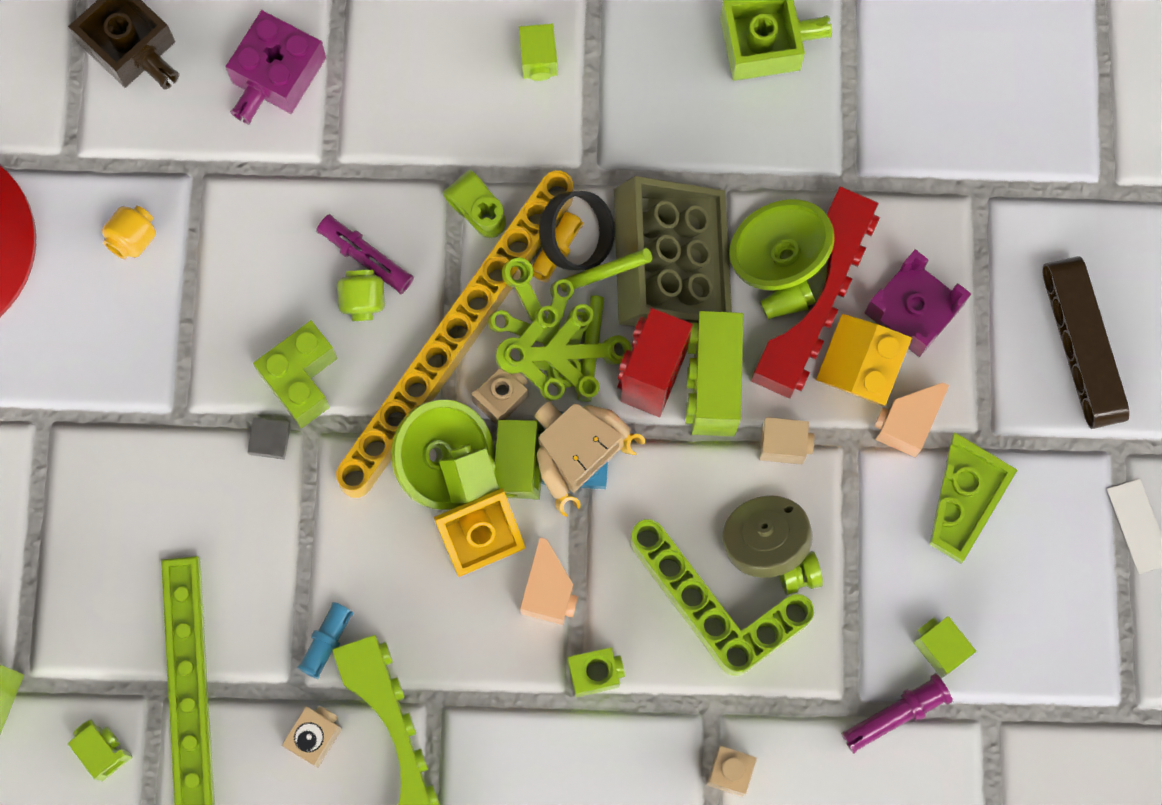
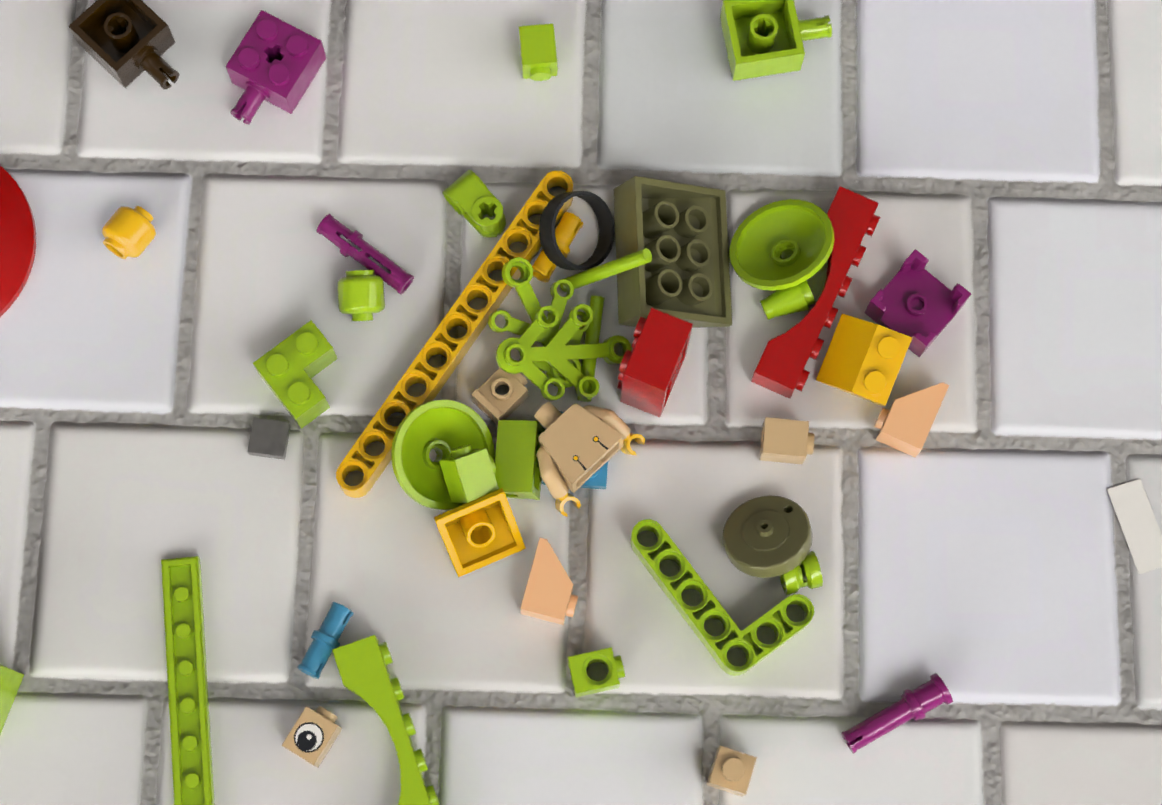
lime brick [67,719,133,781] -> none
lime brick [685,311,743,437] -> none
lime brick [914,616,977,678] -> none
lime wing [929,432,1018,564] -> none
dark brown beam [1042,256,1130,429] -> none

